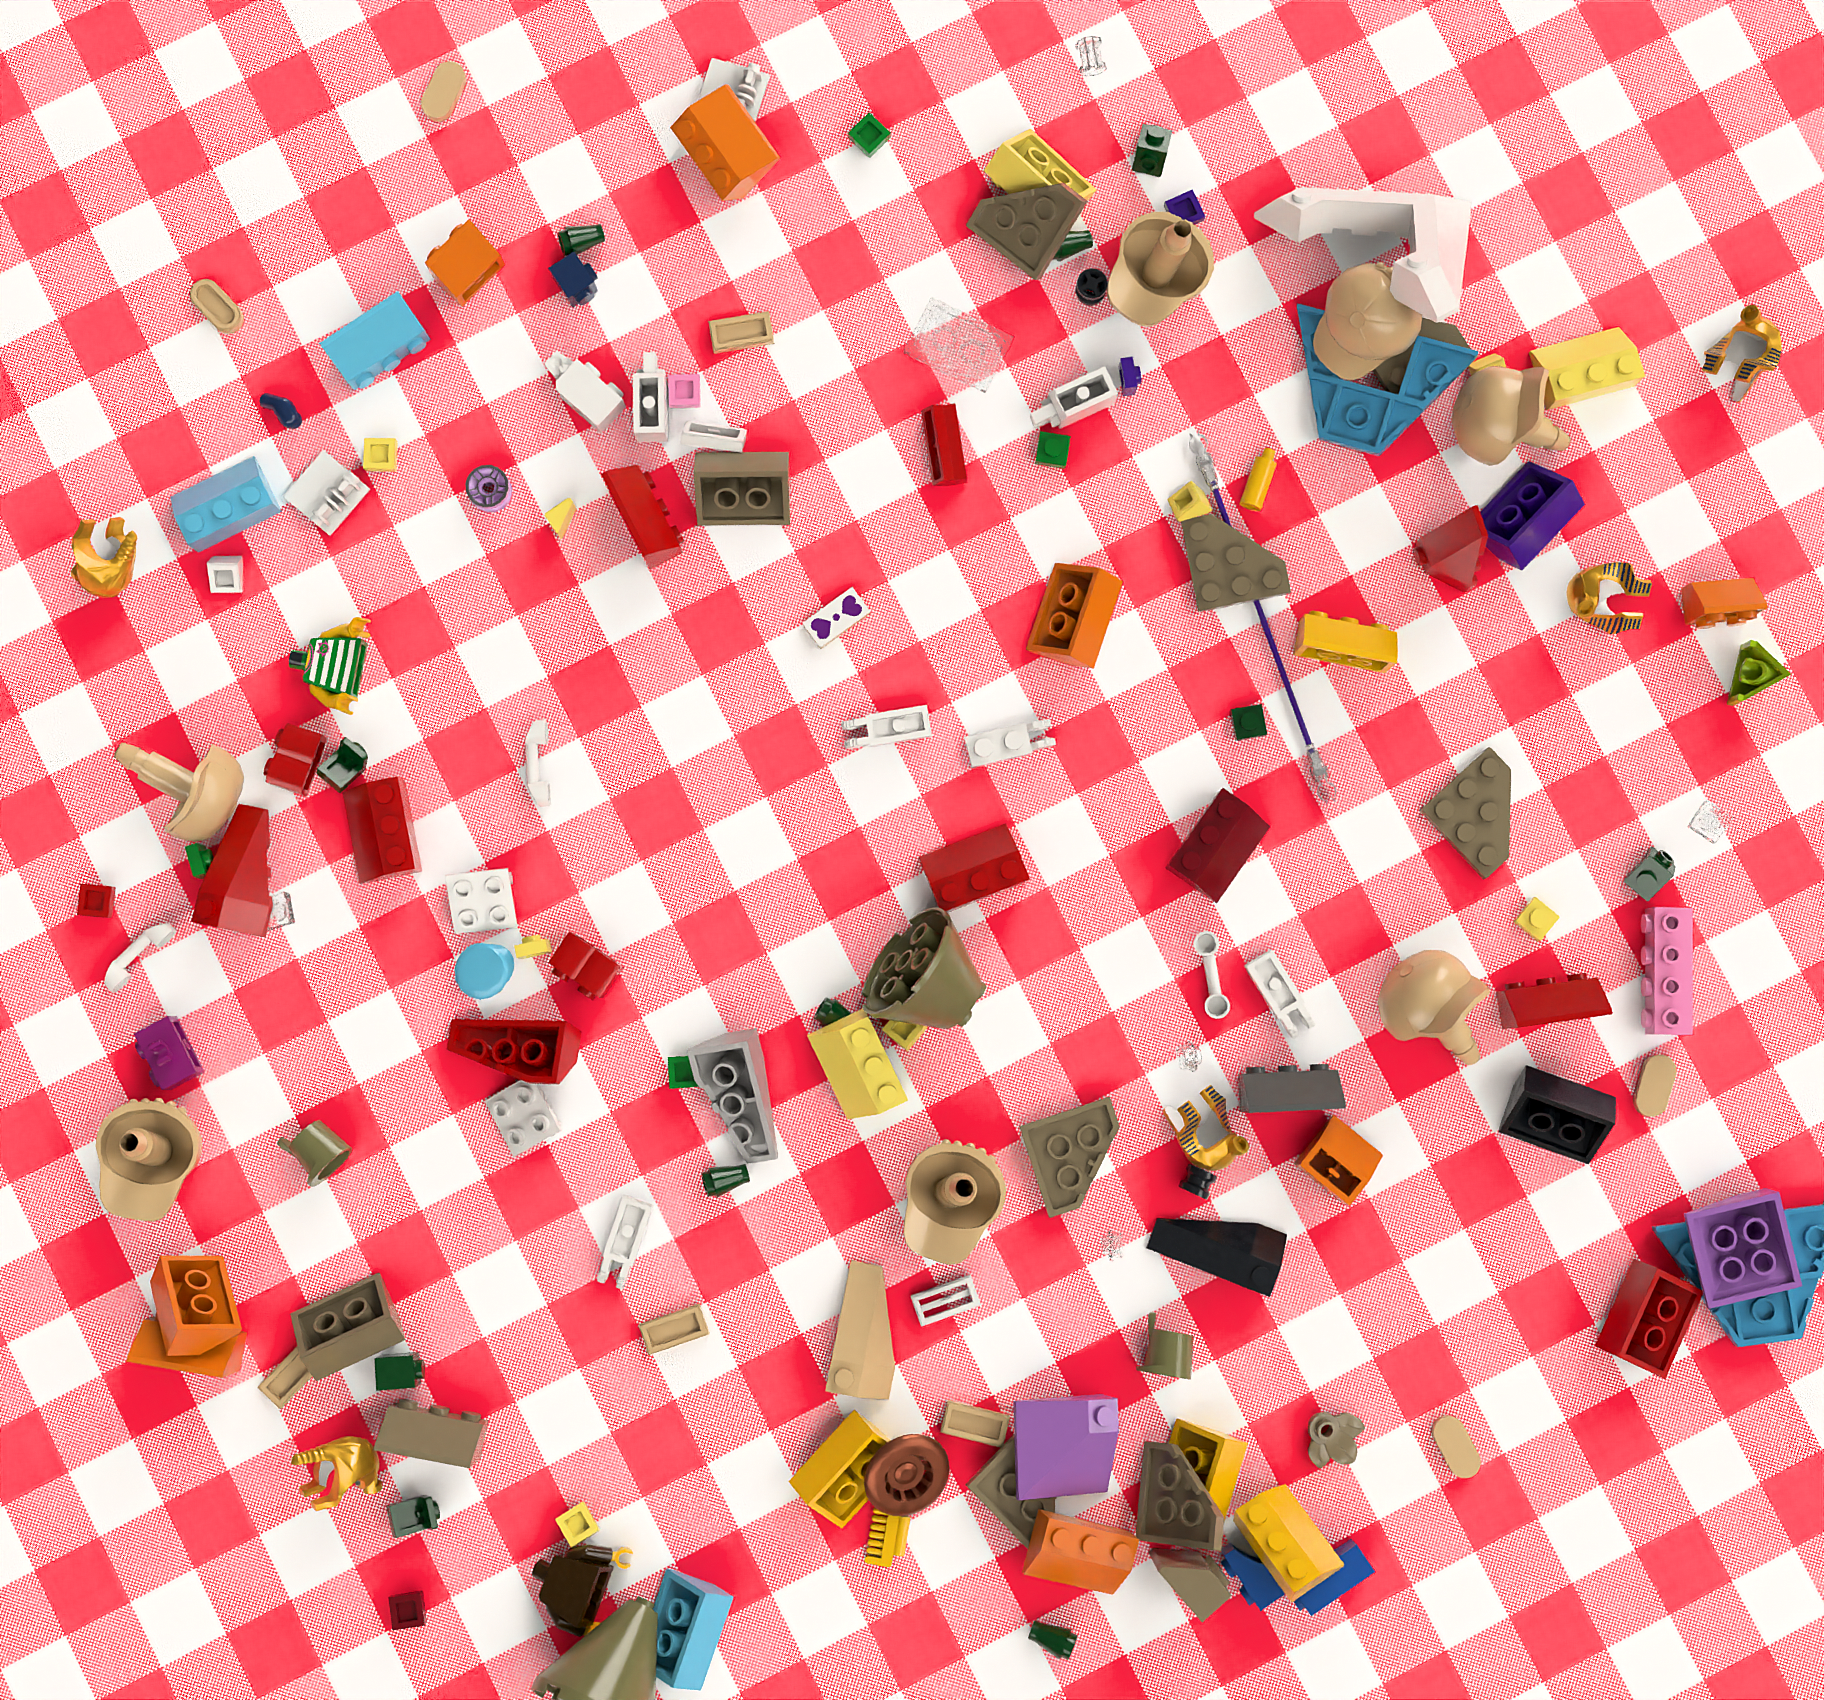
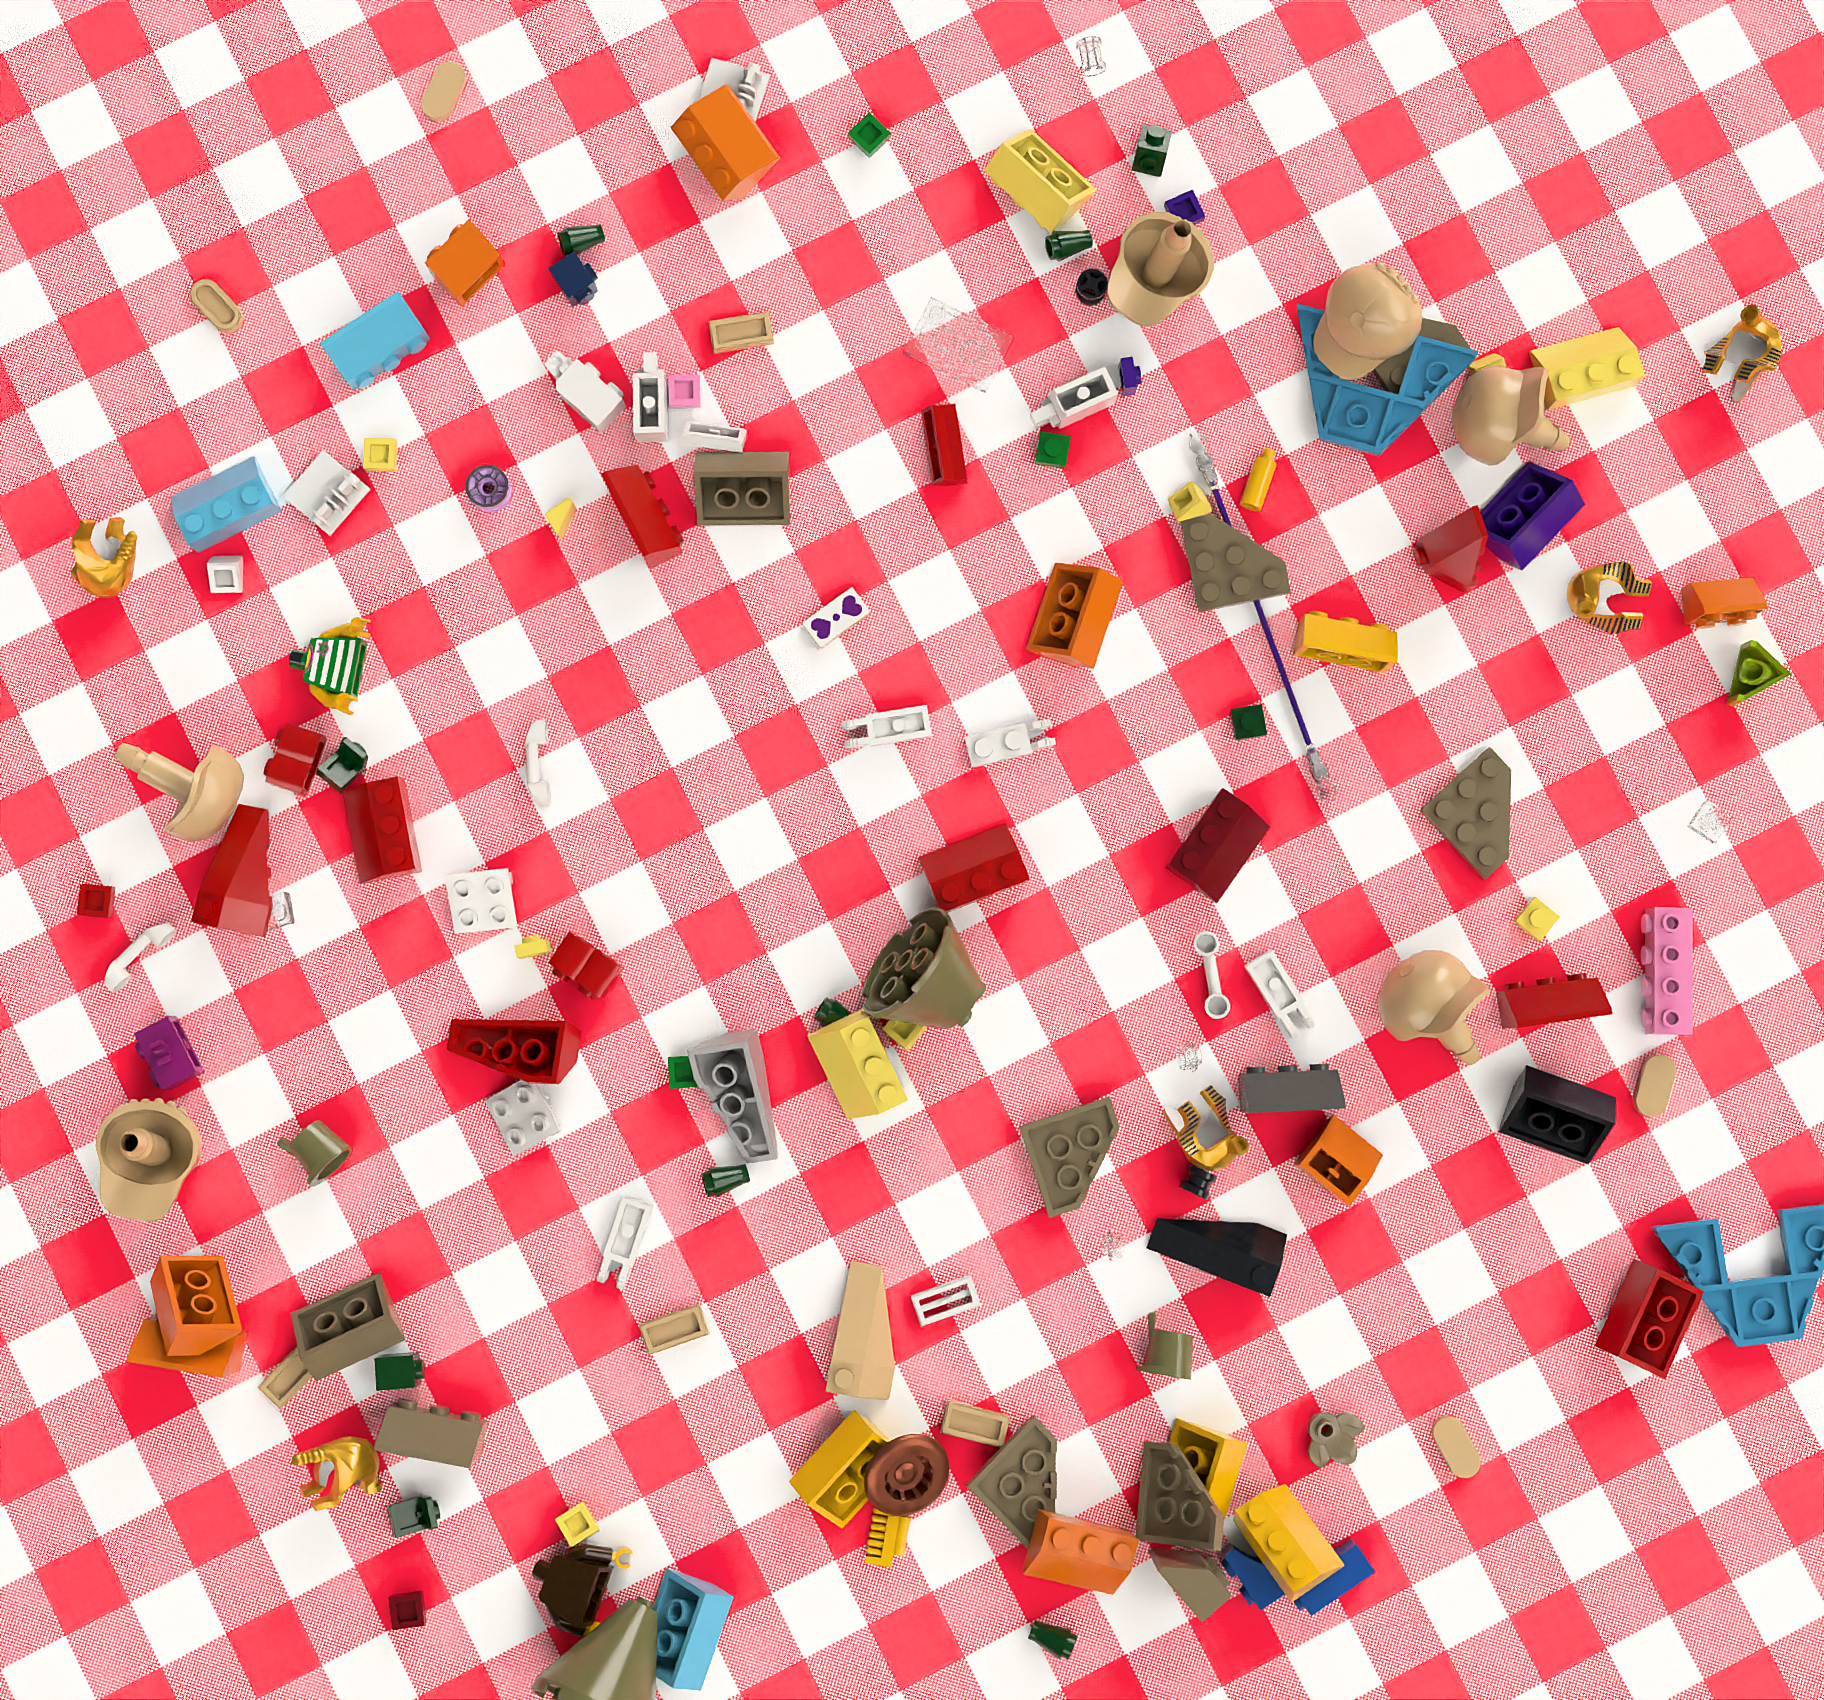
green plate [185,843,214,879] -> none
dark blue arm [259,393,302,429] -> none
medium azure piece [454,943,514,1000] -> none
tan piece [903,1139,1007,1265] -> none
dark tan plate [966,183,1088,280] -> none
medium lavender slope [1013,1394,1119,1500] -> none
white wedge [1254,187,1472,323] -> none
bracket [1623,846,1676,902] -> none
medium lavender slope [1684,1188,1802,1309] -> none

